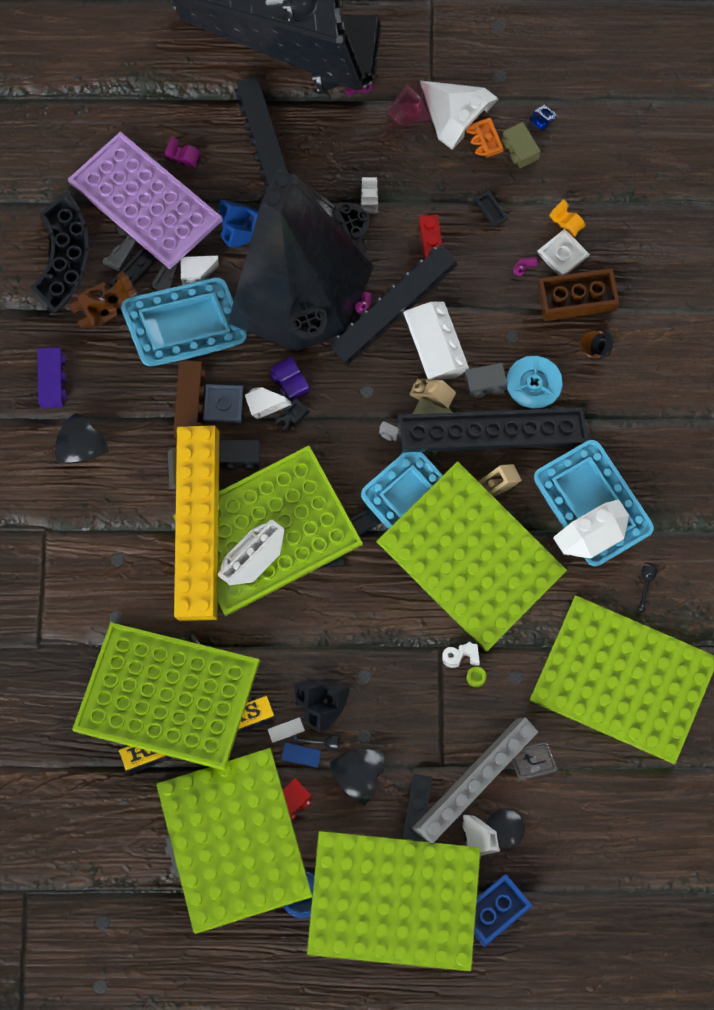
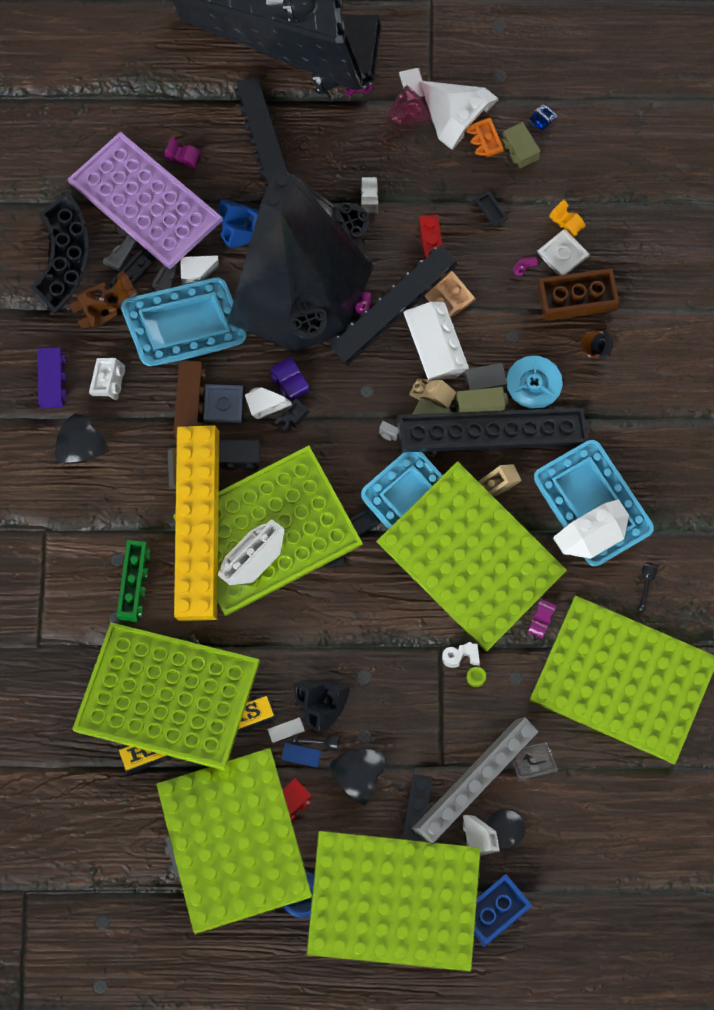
none -> white bracket [89,358,125,400]
none -> green brick [117,540,151,623]
none -> white sticker [399,68,425,100]
none -> light nougat slope [425,271,476,318]
none -> olive brick [455,387,508,413]
none -> magenta leg [528,599,557,639]

